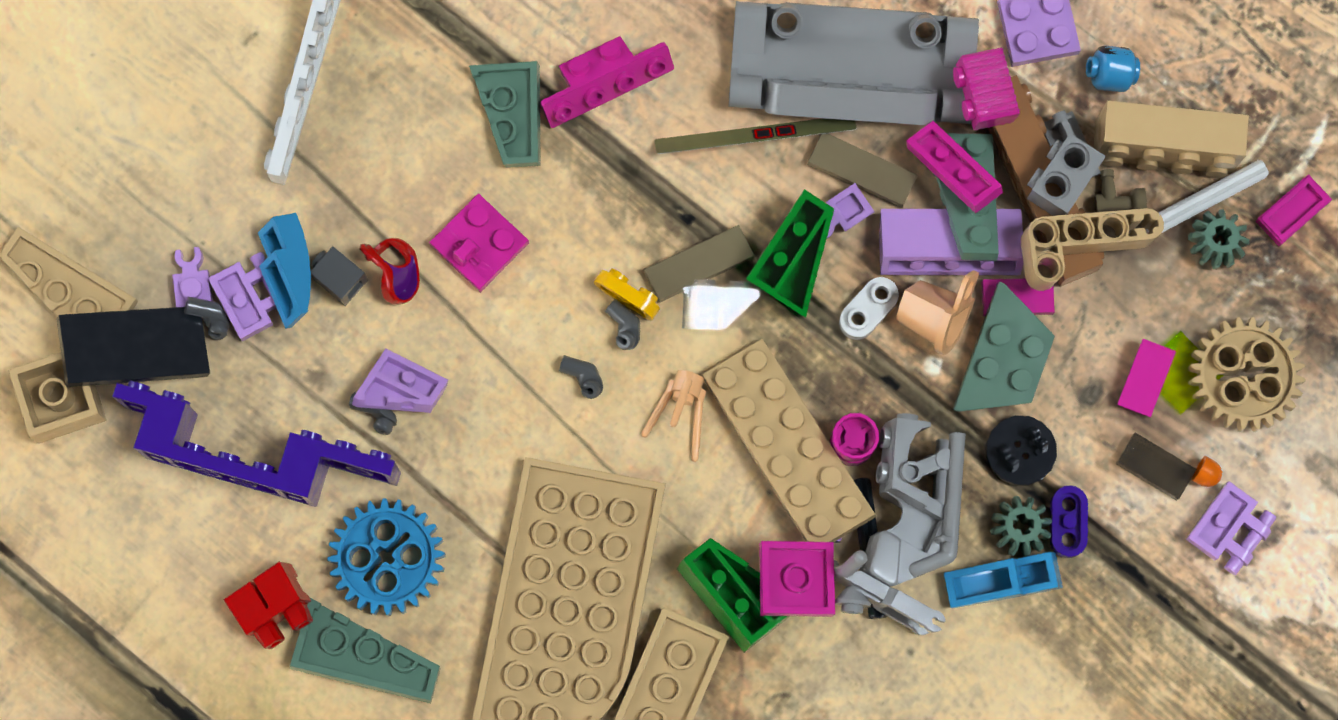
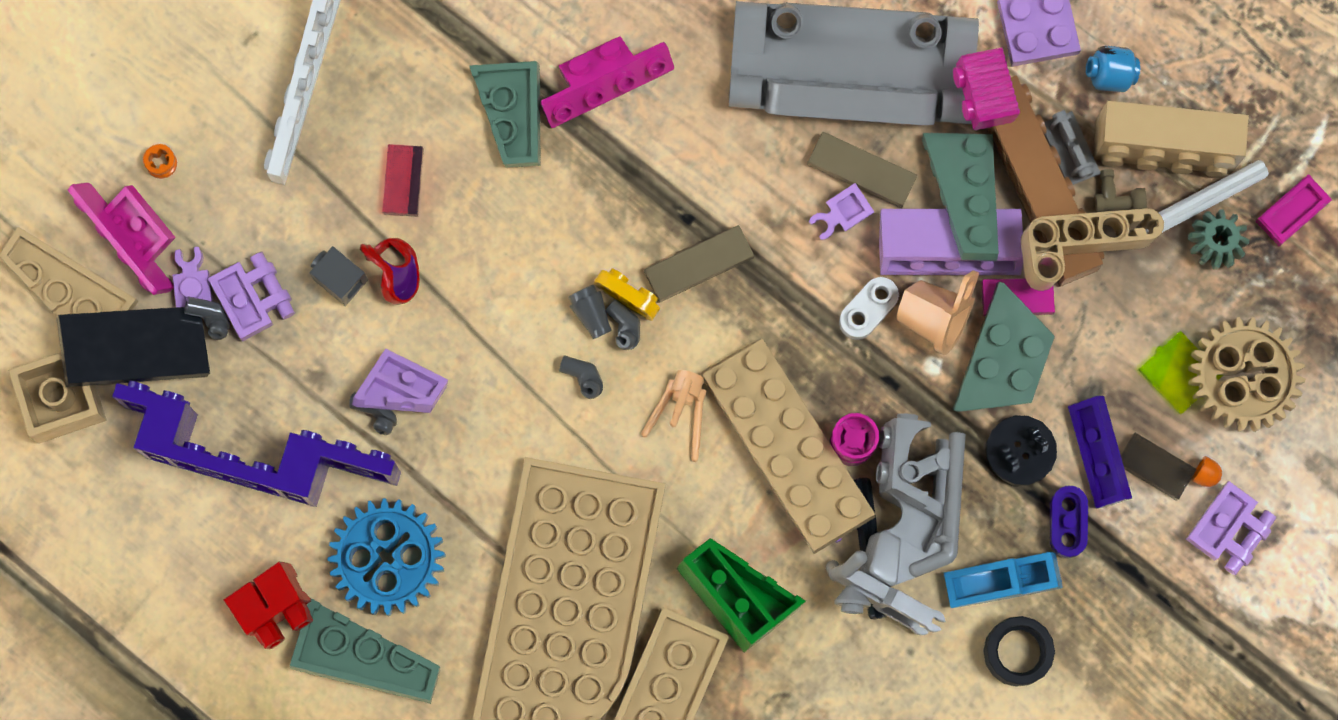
dark azure slope [258,213,311,329] -> none
dark pink hinge [429,193,529,293] -> none
olive sticker [654,118,857,154] -> none
clear slope [682,279,761,330] -> none
green wedge [746,189,834,318] -> none
dark pink hinge [759,541,835,617] -> none
dark pink plate [906,121,1003,214] -> none
sand green gear [990,496,1052,557] -> none
light grey brick [1027,133,1106,216] -> none
dark pink tile [1117,339,1176,417] -> none
none -> dark pink bracket [68,183,176,295]
none -> orange bush [143,144,177,179]
none -> clear pink tile [382,144,424,217]
none -> dark grey cone [569,285,612,339]
none -> black tyre [983,616,1055,687]
none -> dark purple plate [1068,396,1132,509]

